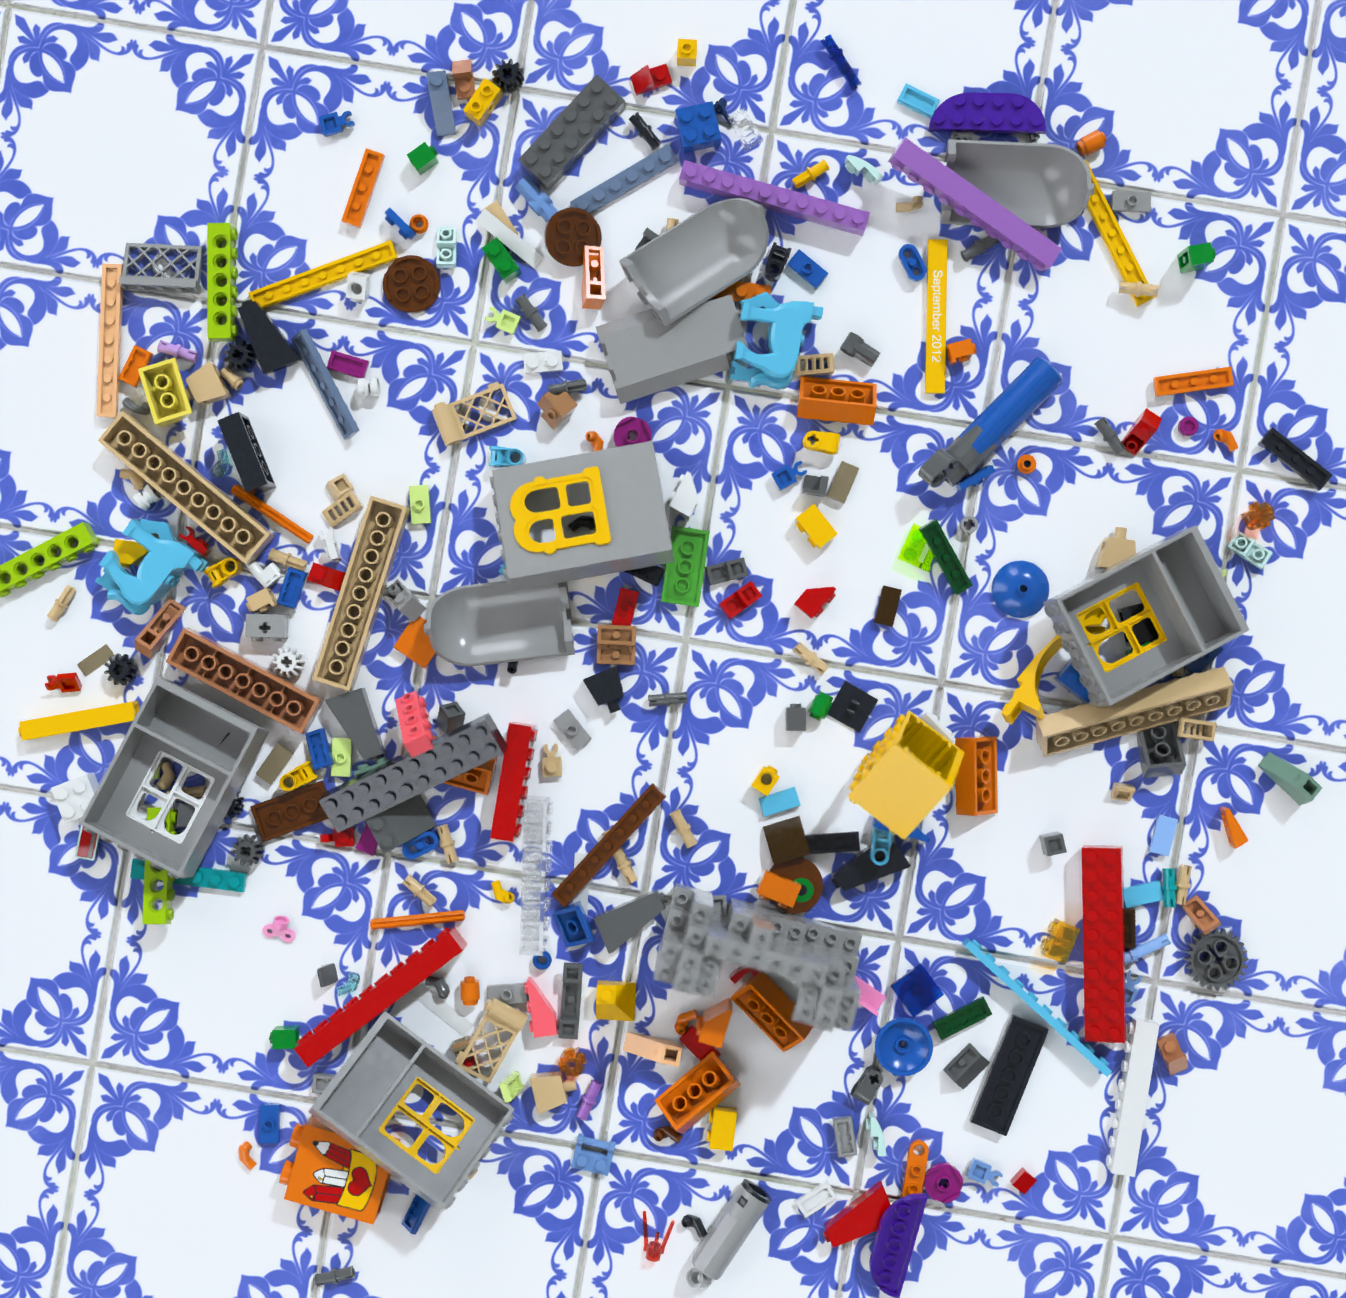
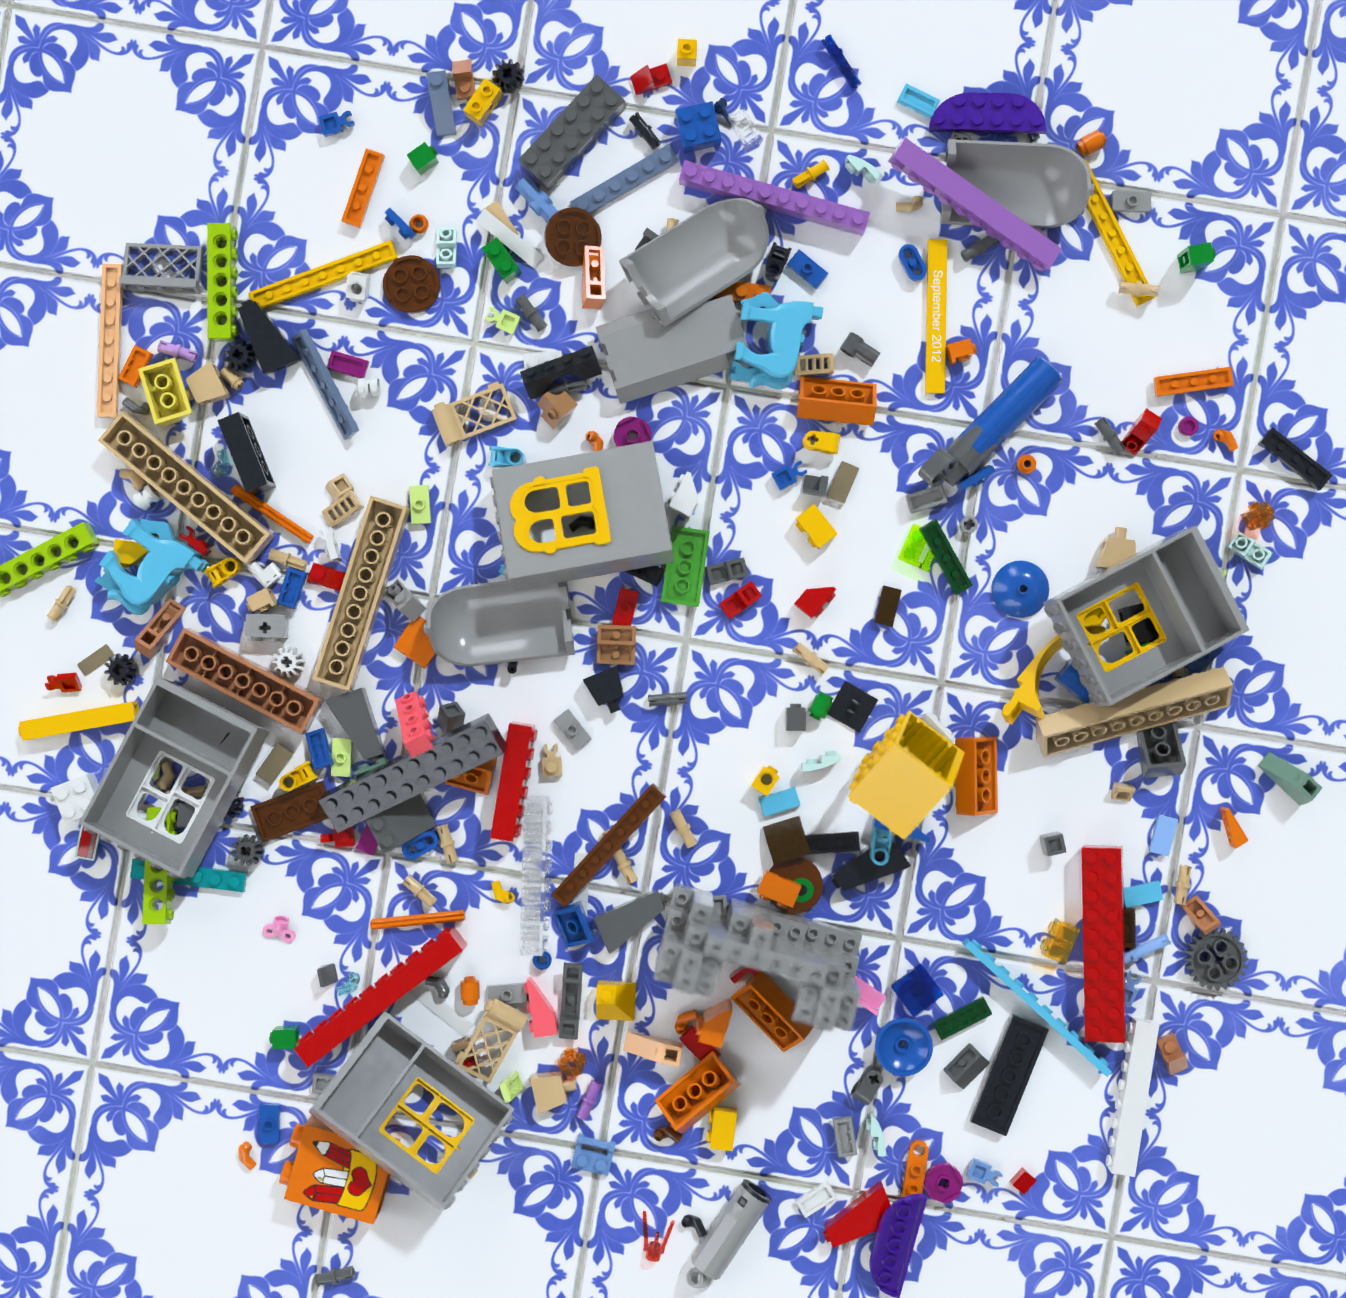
blue plate [401,1194,431,1235] -> none
teal pin [1161,868,1177,907] -> none
tan slope [1177,717,1217,742] -> none
none -> black arch [520,345,602,400]
none -> light aqua slope [801,751,841,772]
none -> light grey plate [905,484,948,514]

